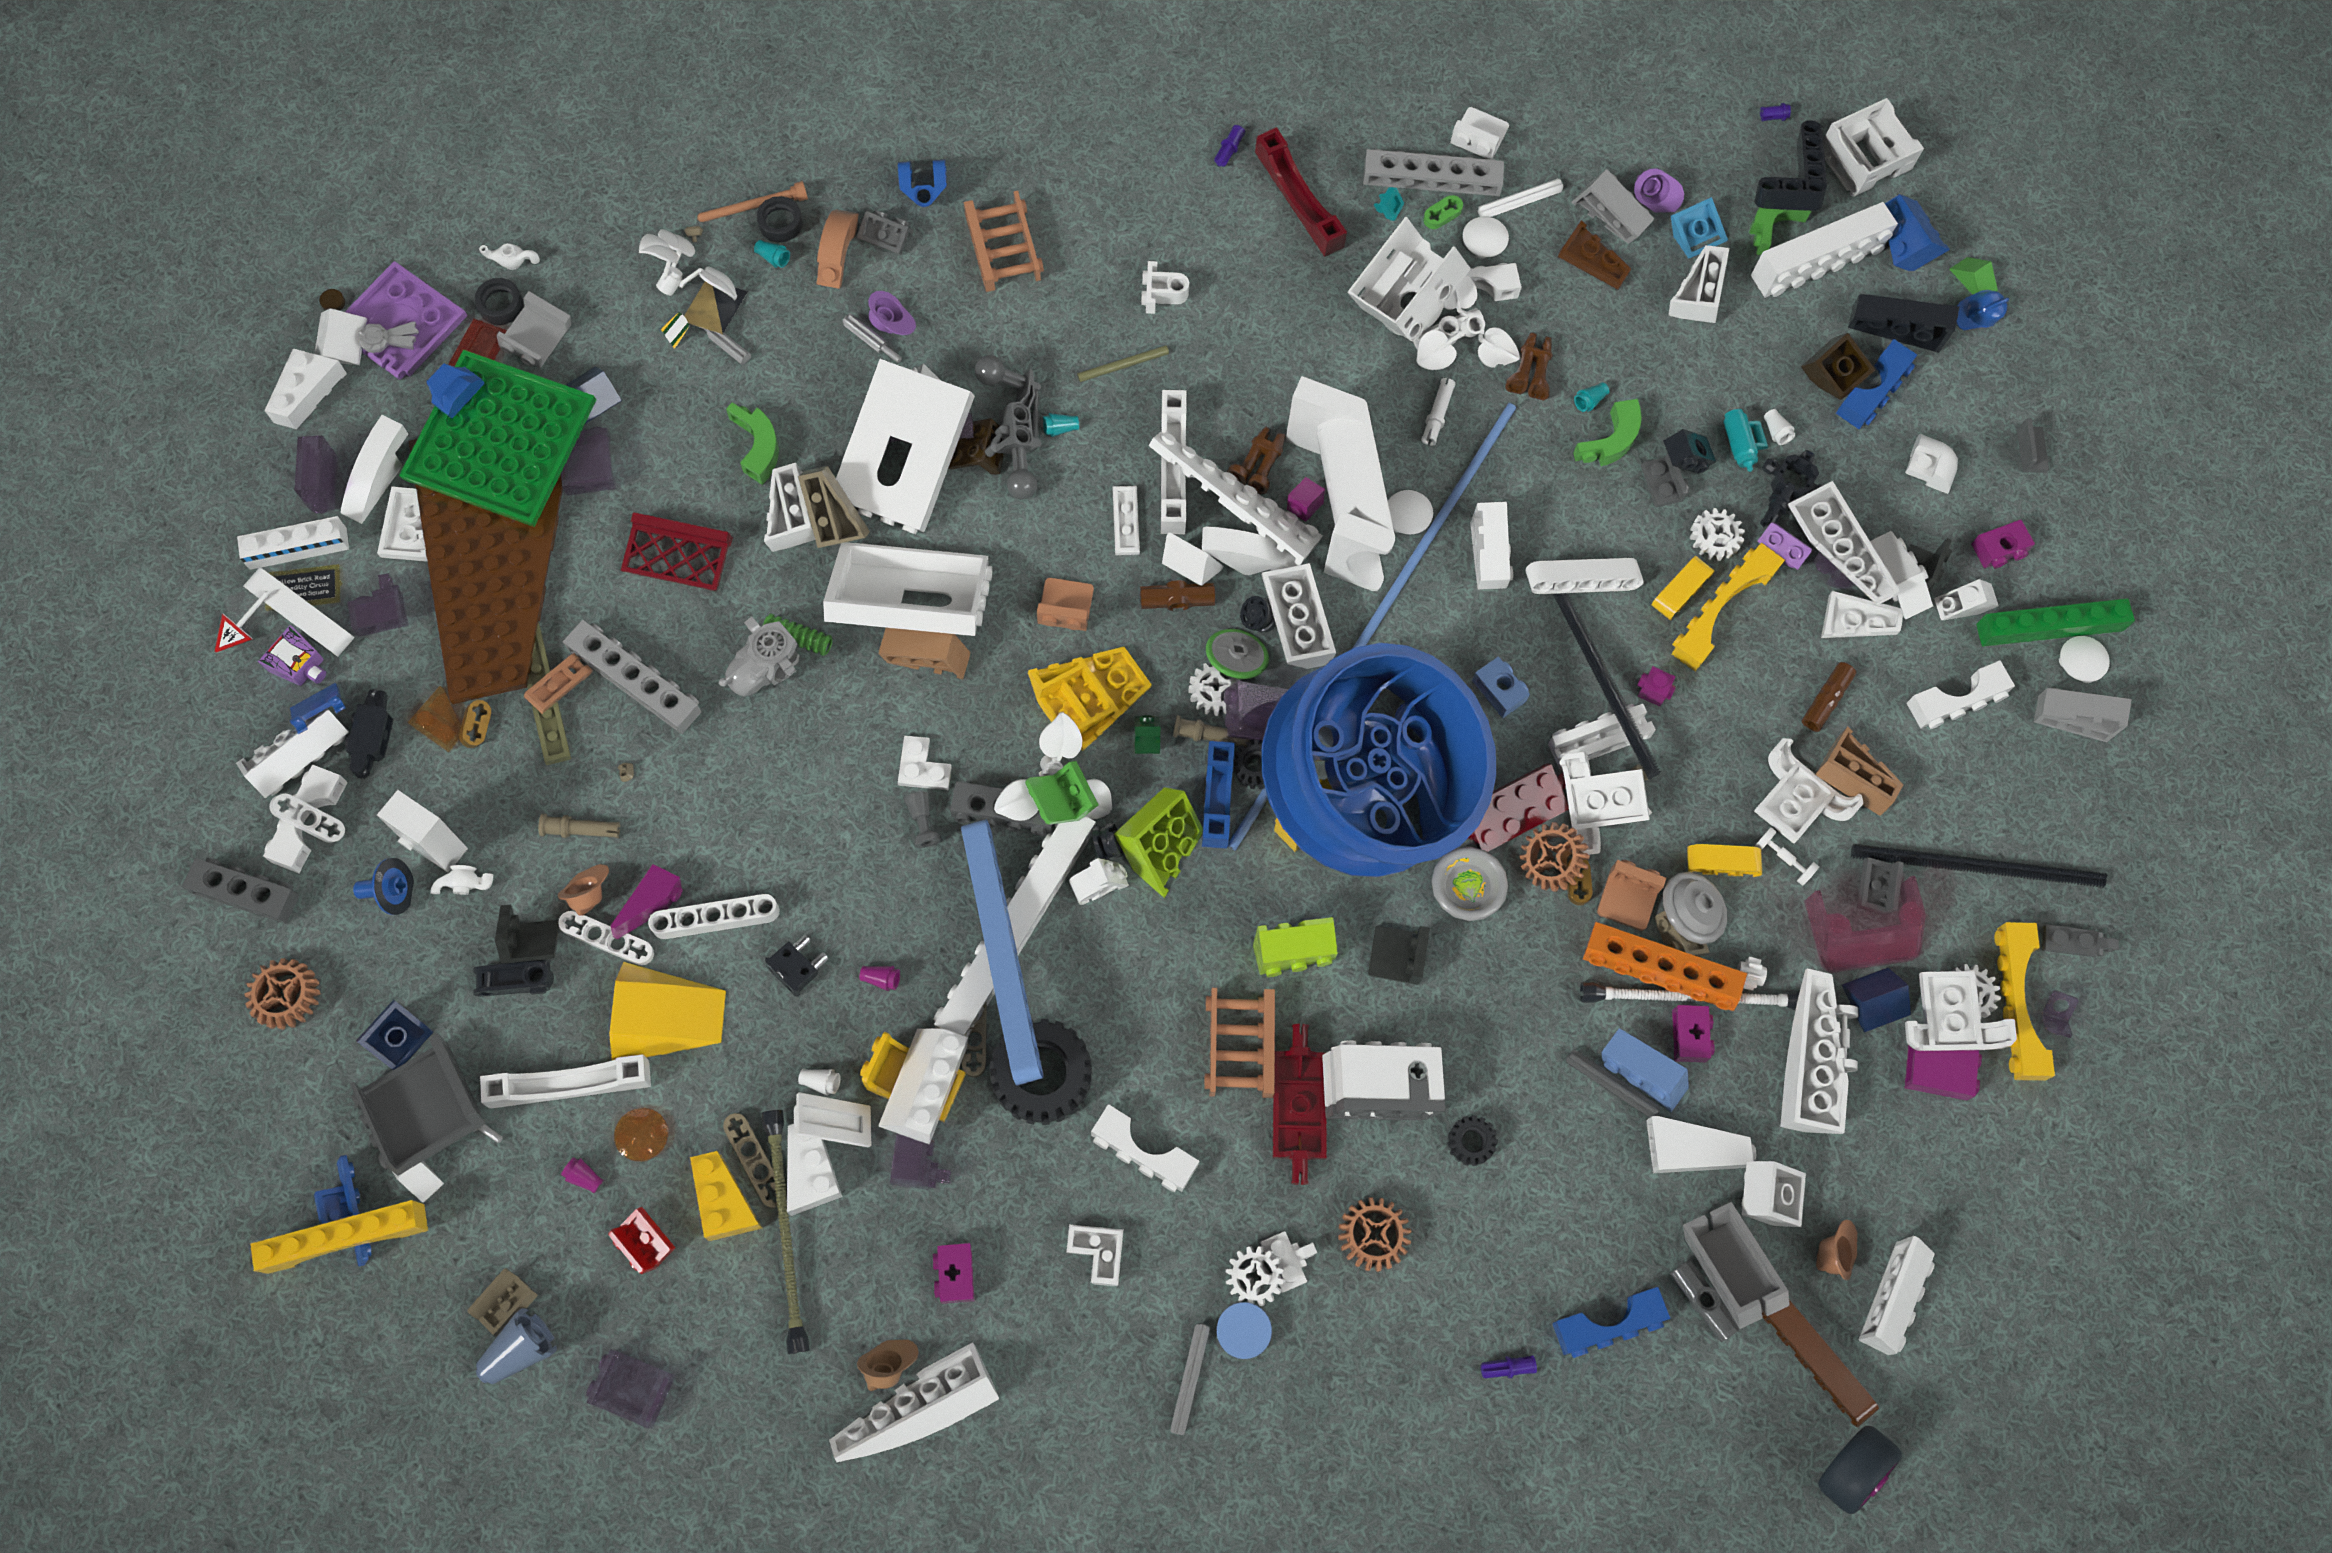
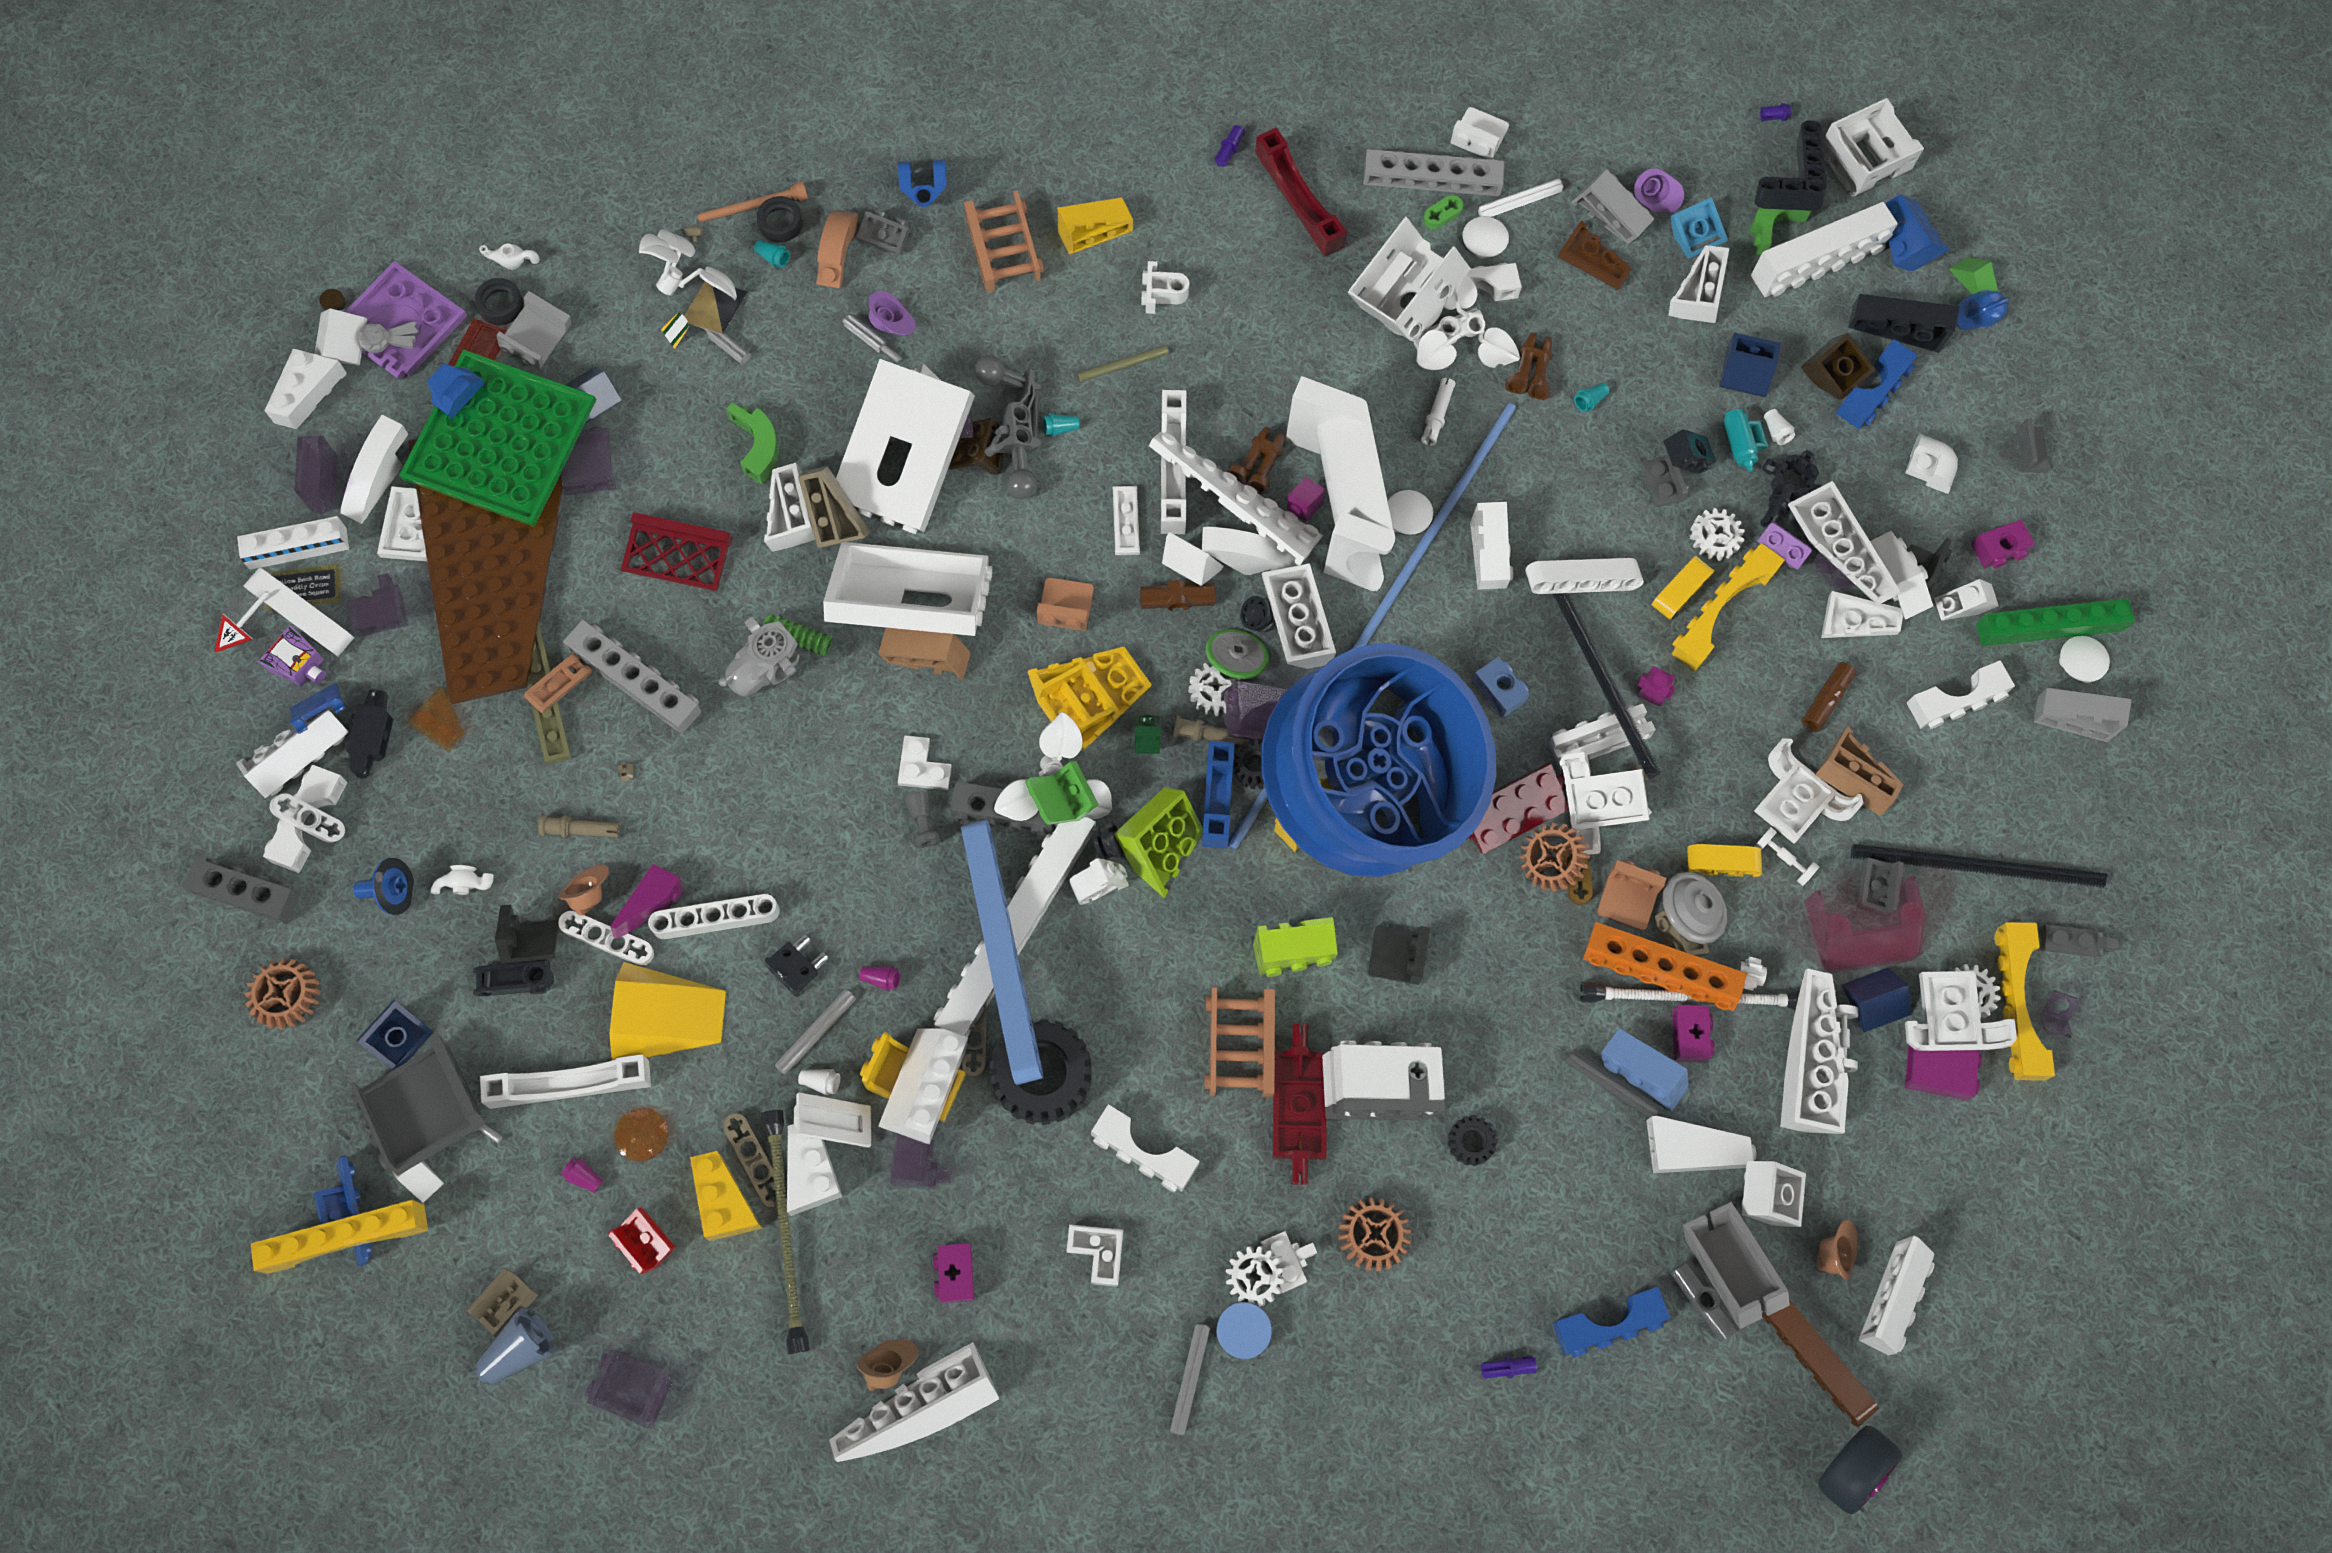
white brick [377,790,468,873] -> none
pearl gold beam [459,700,491,748] -> none
teal tile [1374,187,1405,221] -> none
light grey piece [1431,847,1508,921] -> none
bright green arch [1573,399,1641,466] -> none
none -> light grey axle [775,990,856,1075]
none -> yellow wedge [1058,197,1133,255]
none -> dark blue slope [1719,332,1781,398]

